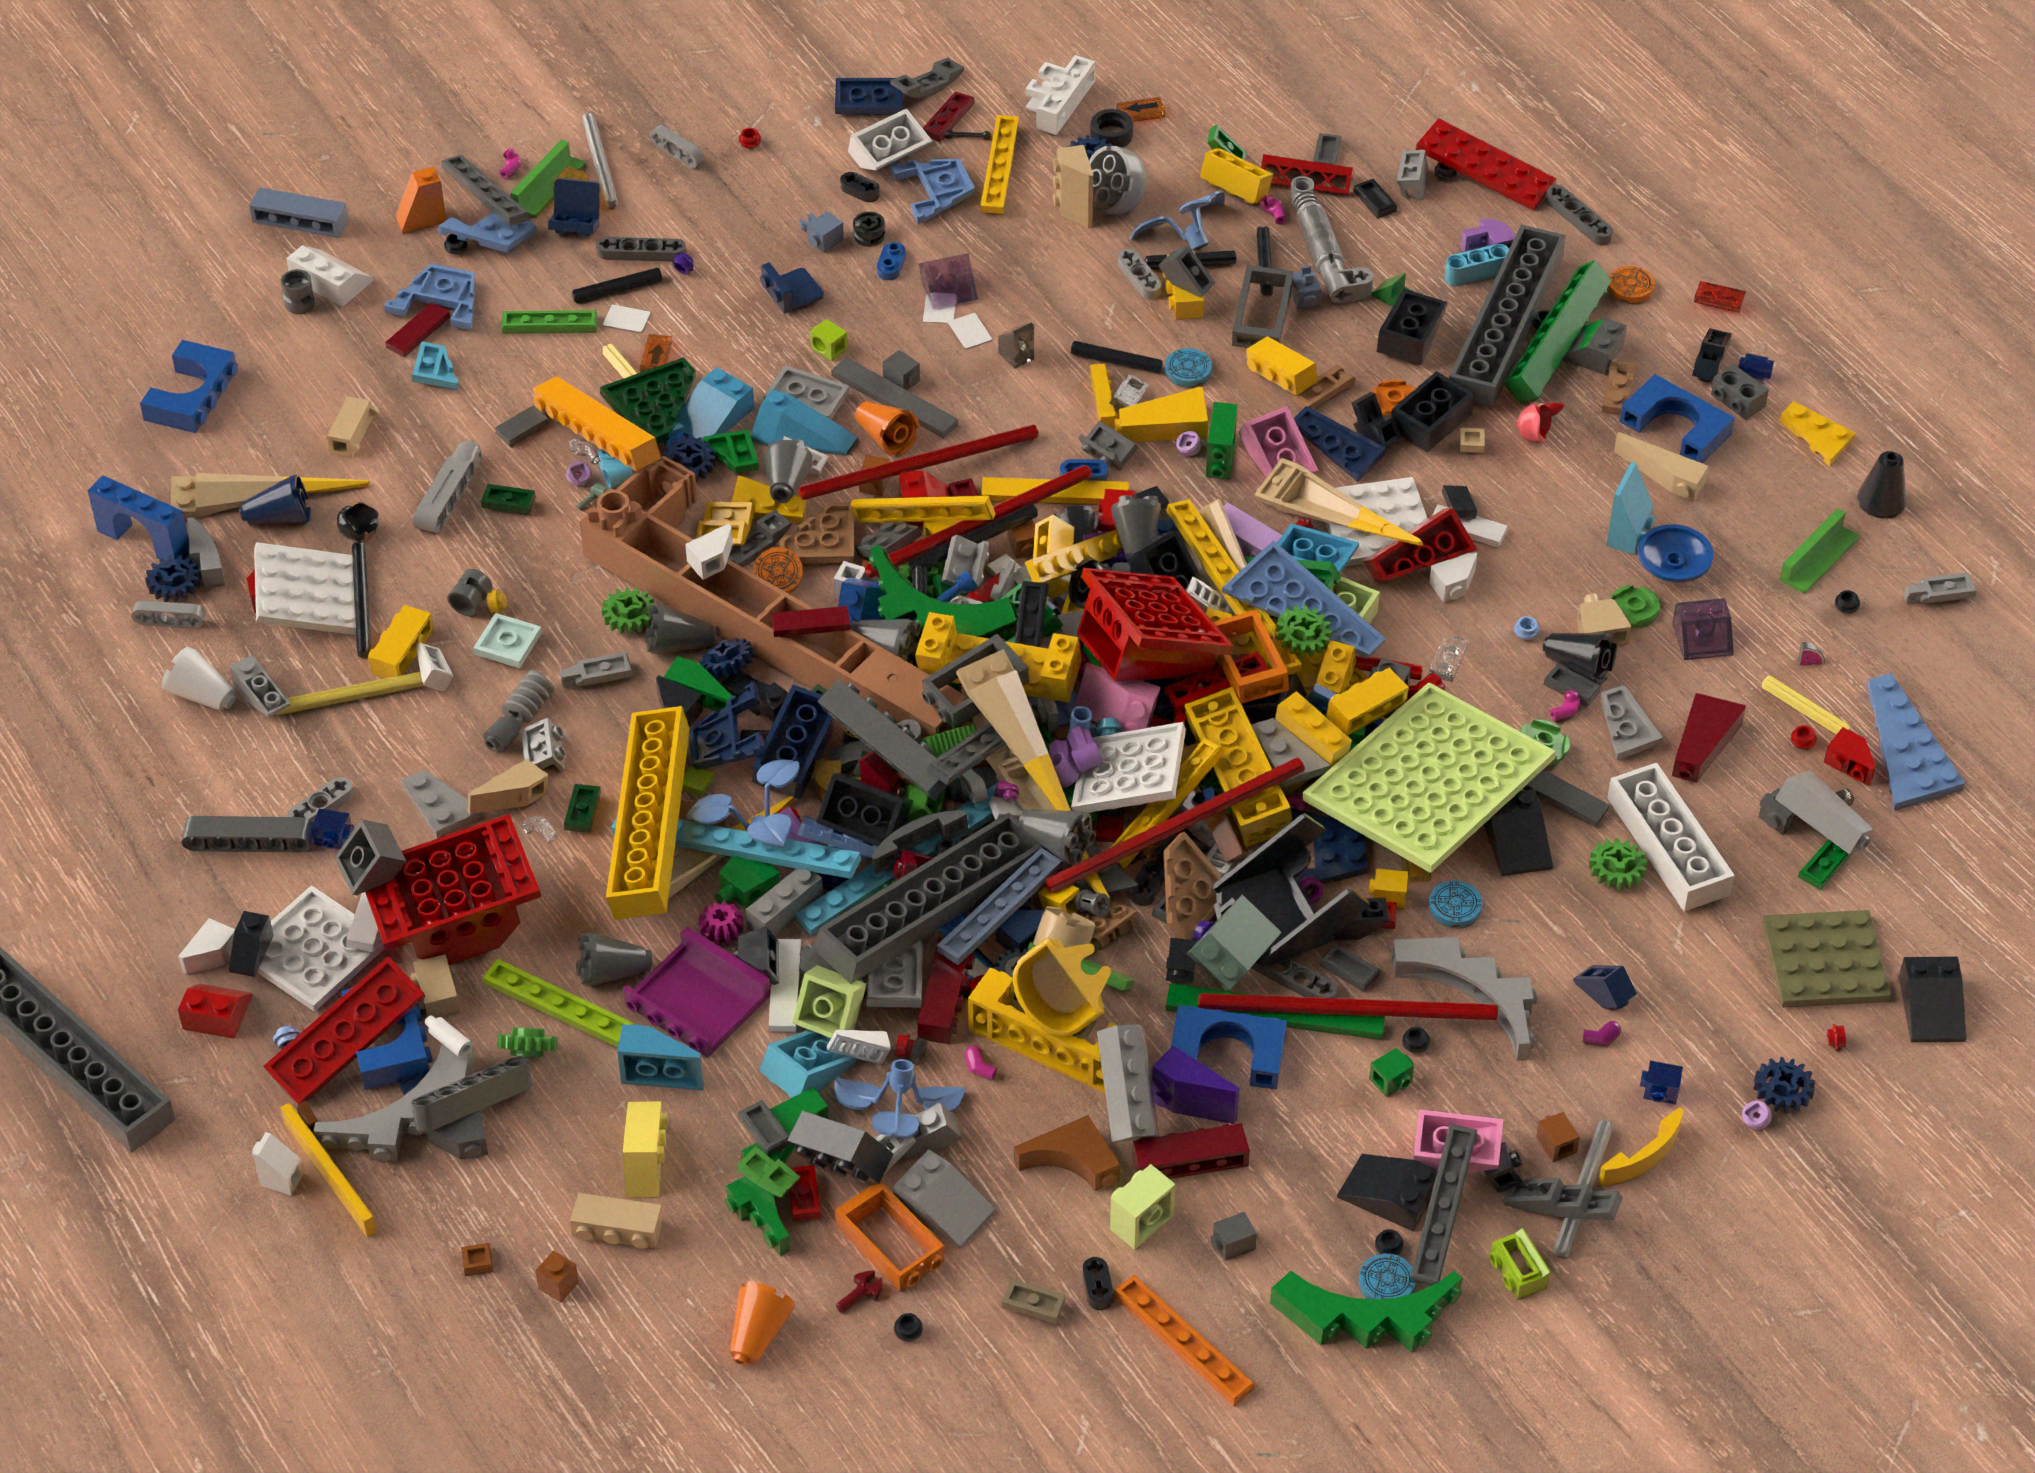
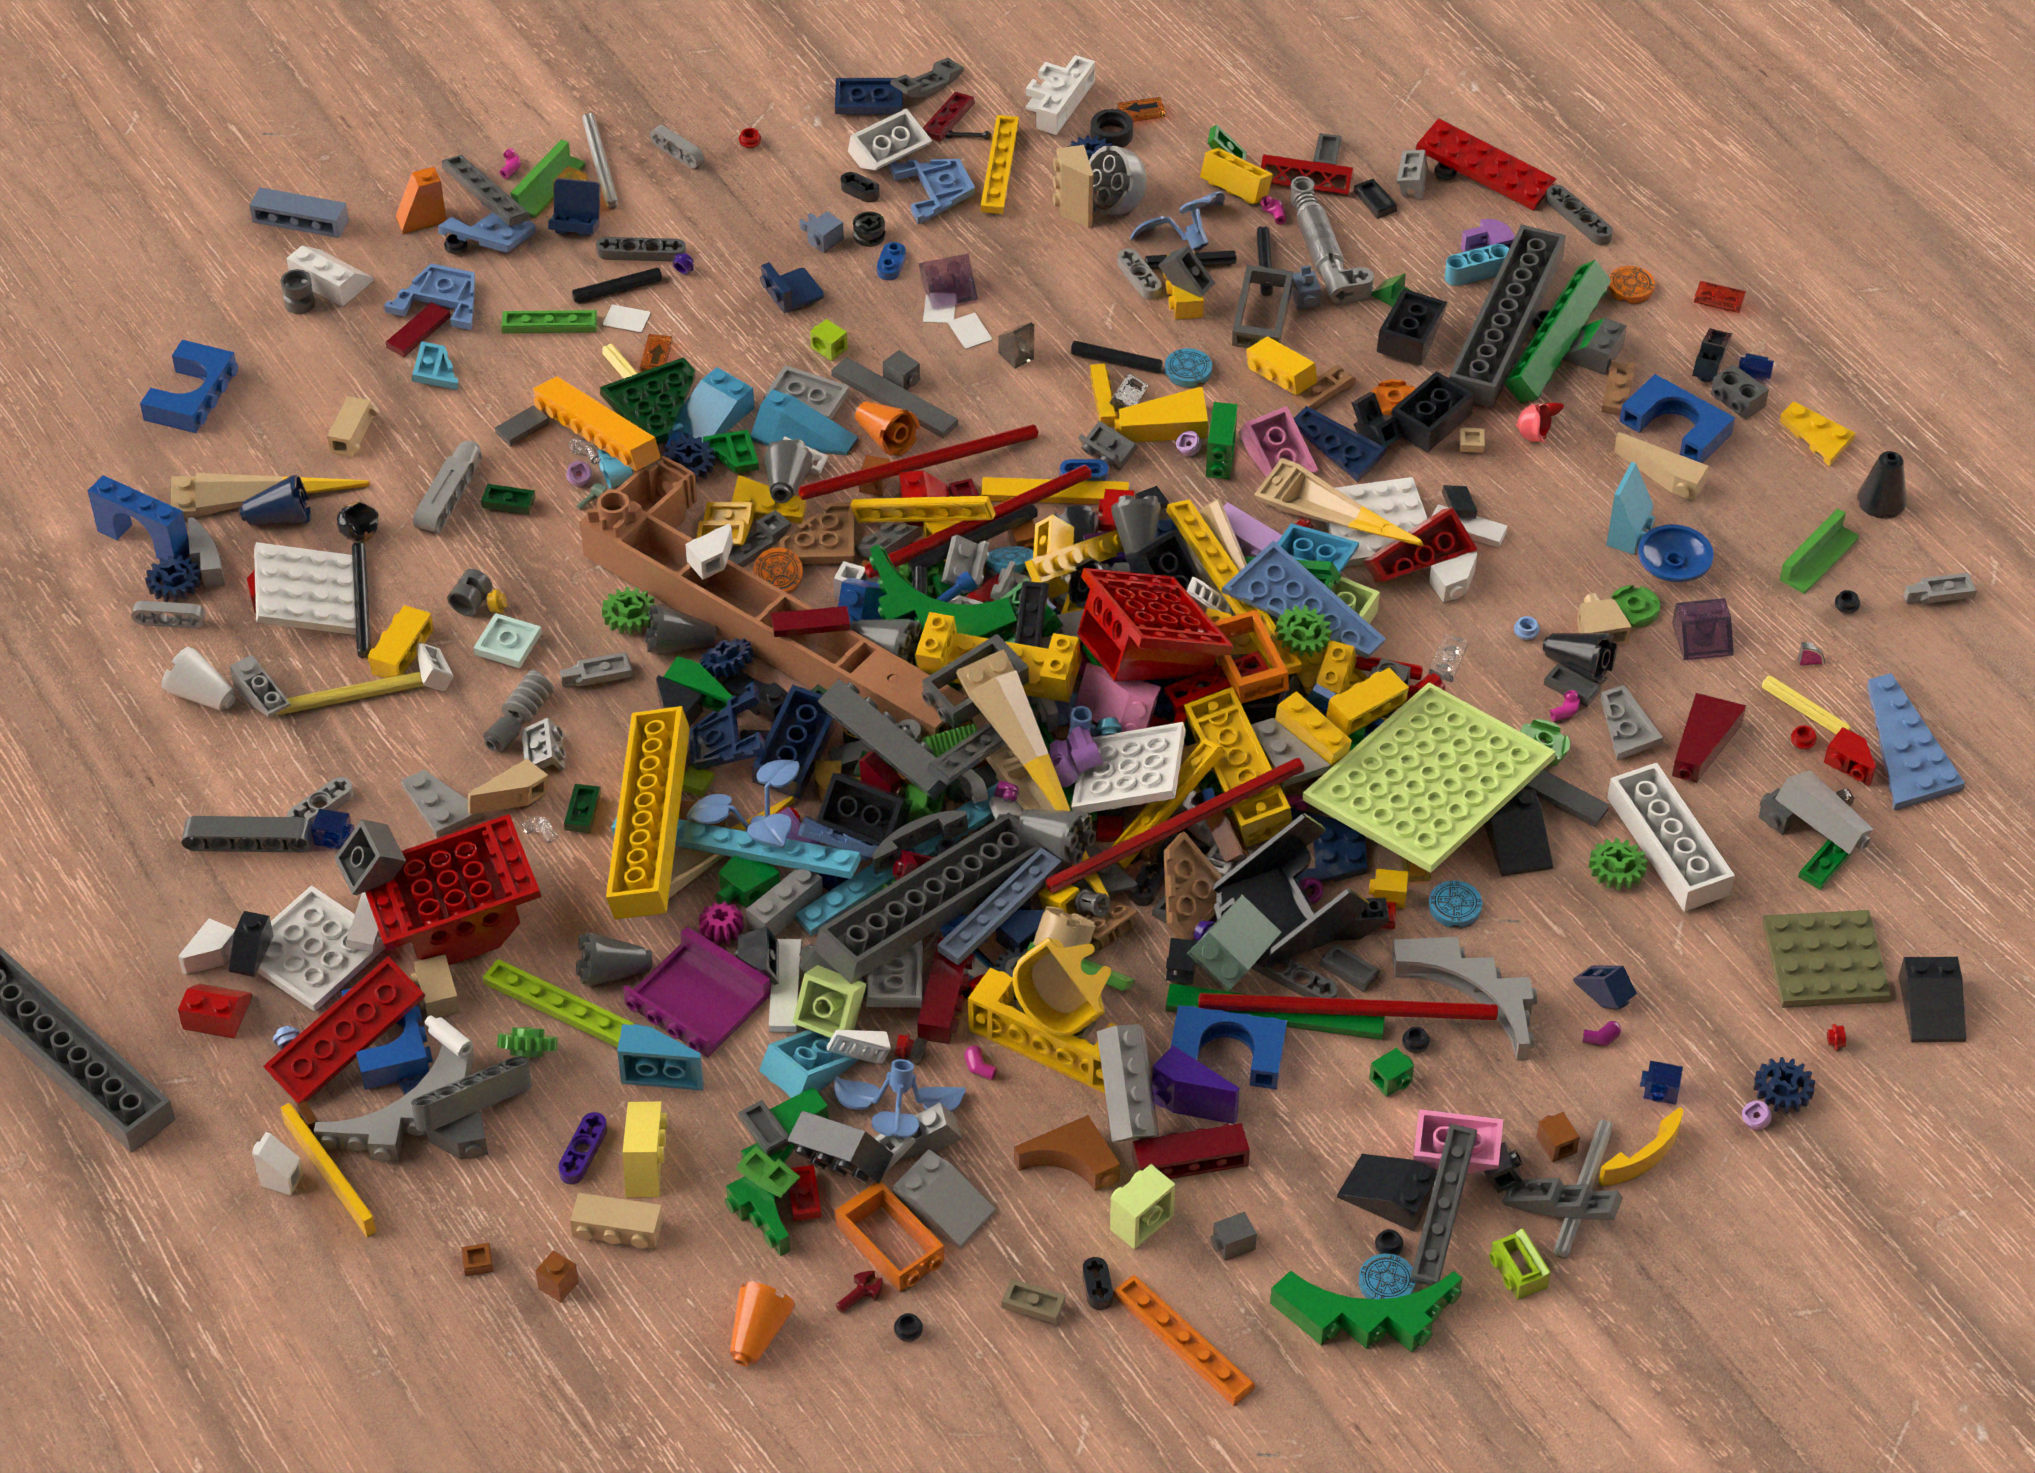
none -> dark purple beam [558,1112,607,1184]
none -> dark azure tile [986,546,1033,574]

